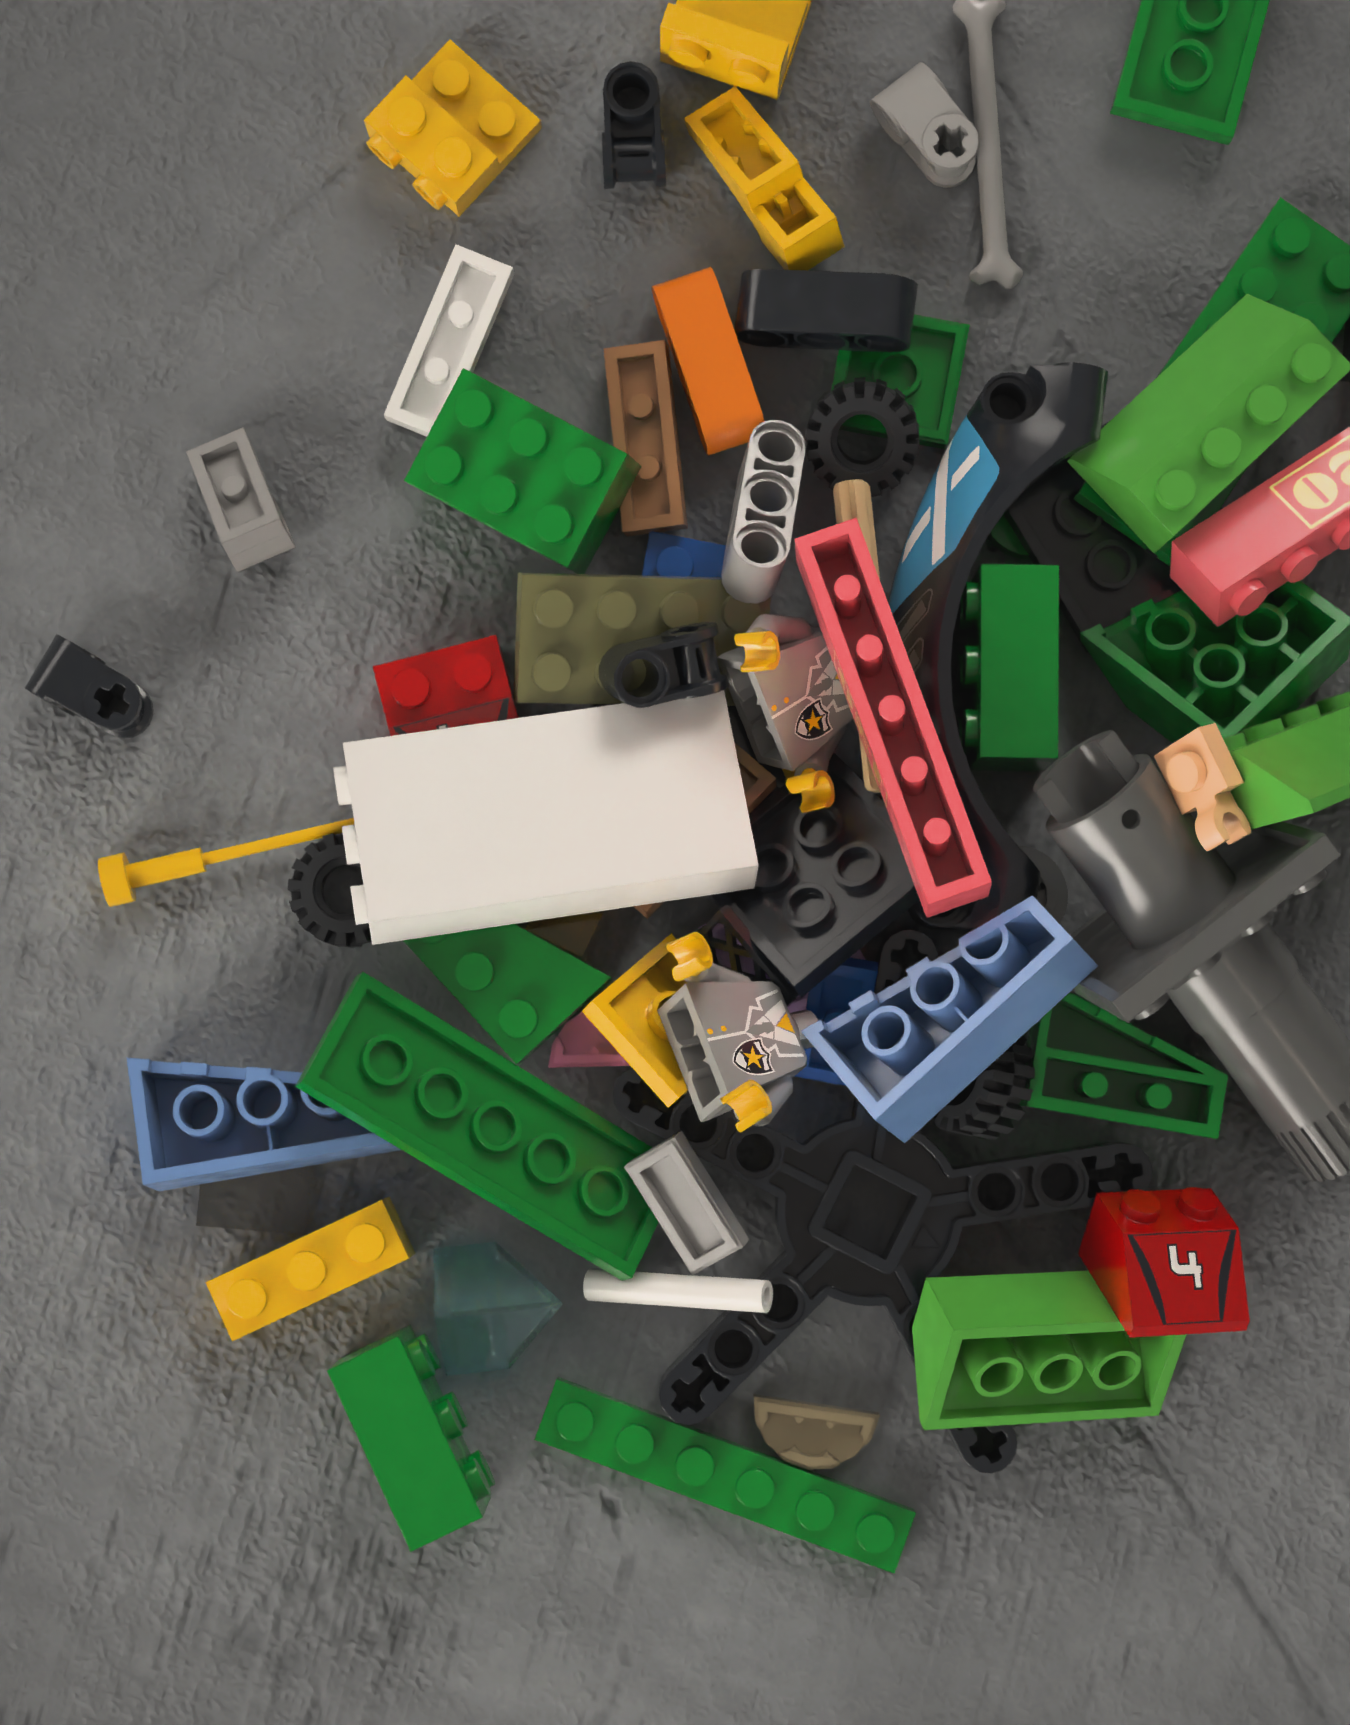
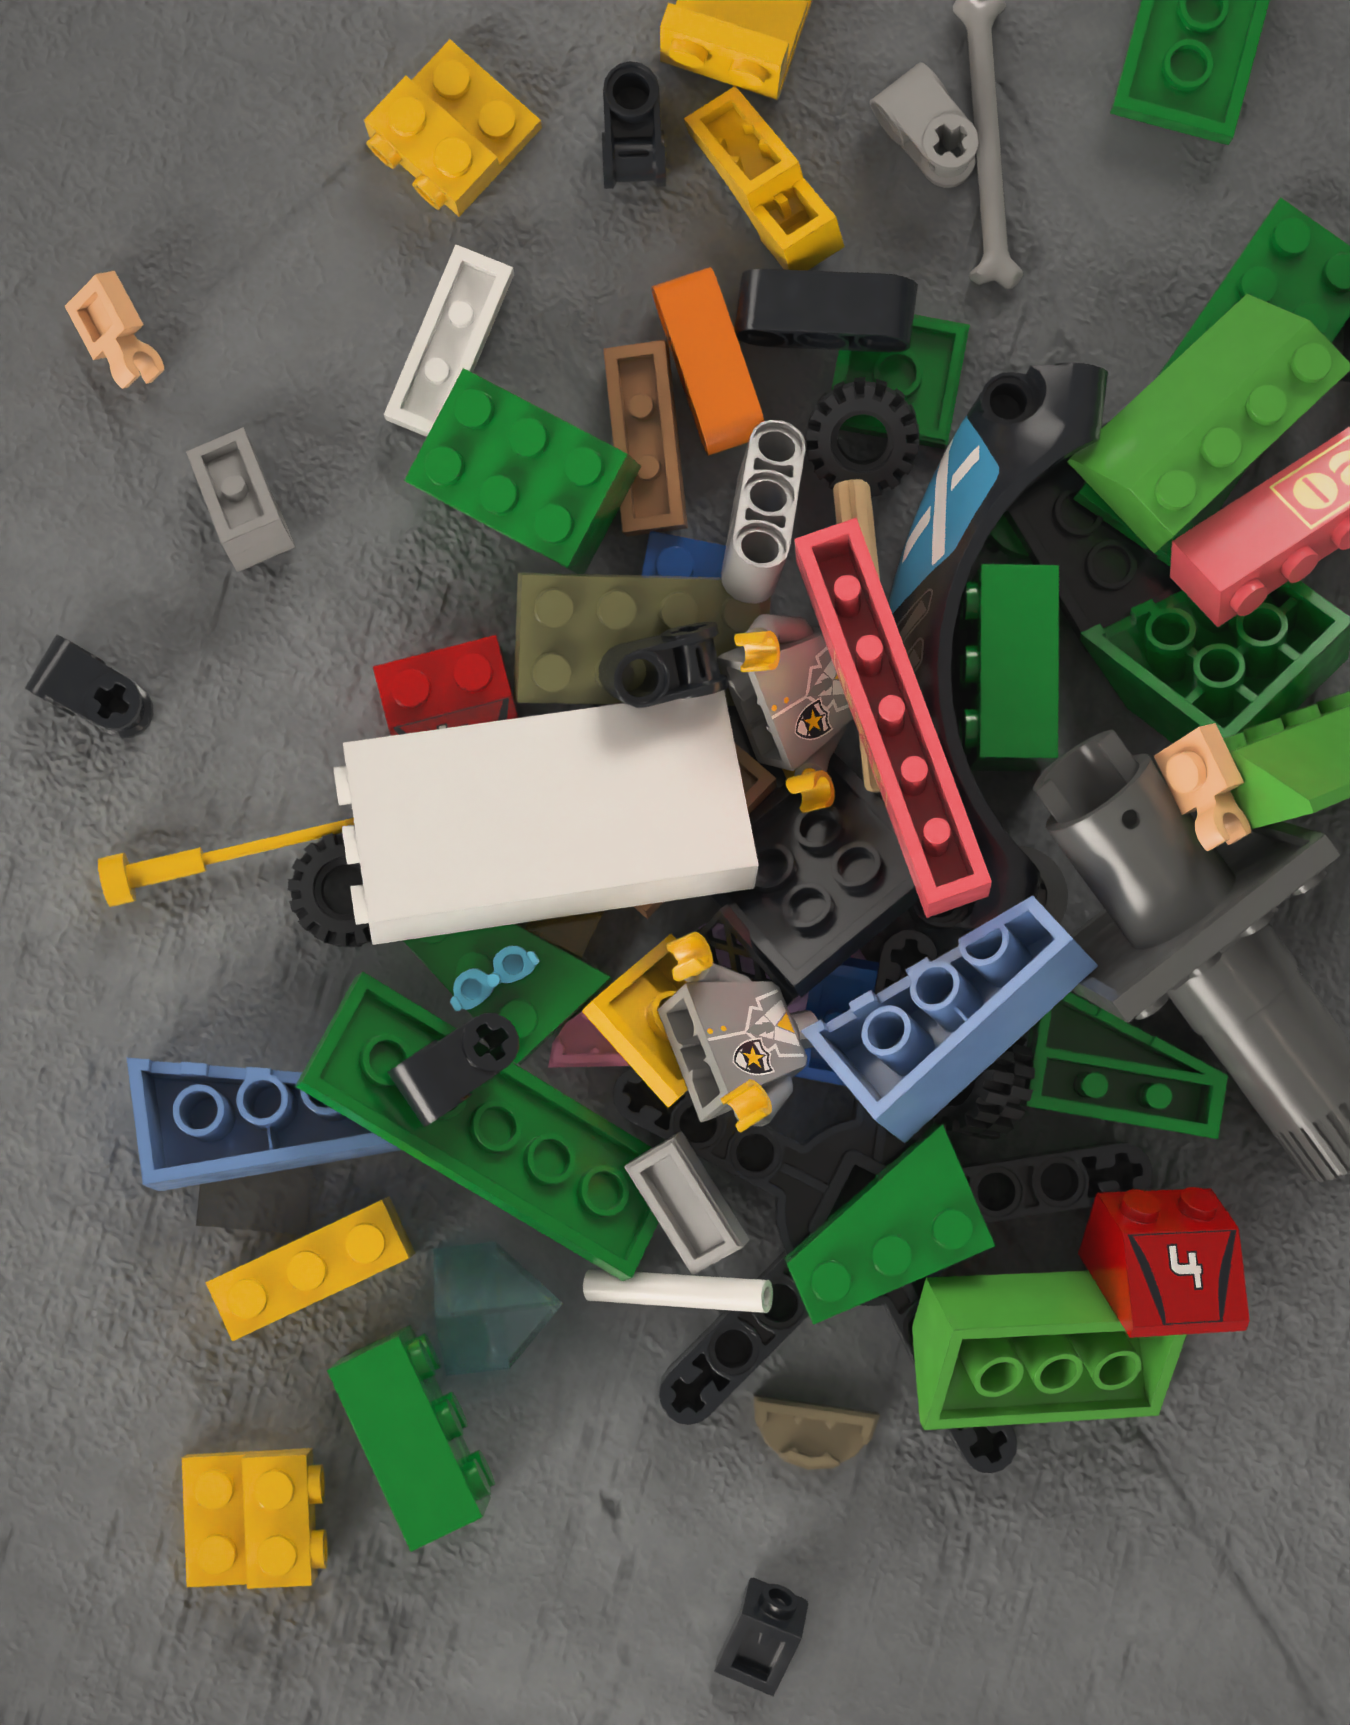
green plate [534,1377,916,1574] -> none
none -> light nougat plate [65,271,164,389]
none -> yellow plate [182,1448,328,1589]
none -> black piece [387,1013,519,1127]
none -> medium azure piece [450,945,540,1011]
none -> black bracket [714,1578,808,1696]
none -> green wedge [784,1123,995,1325]

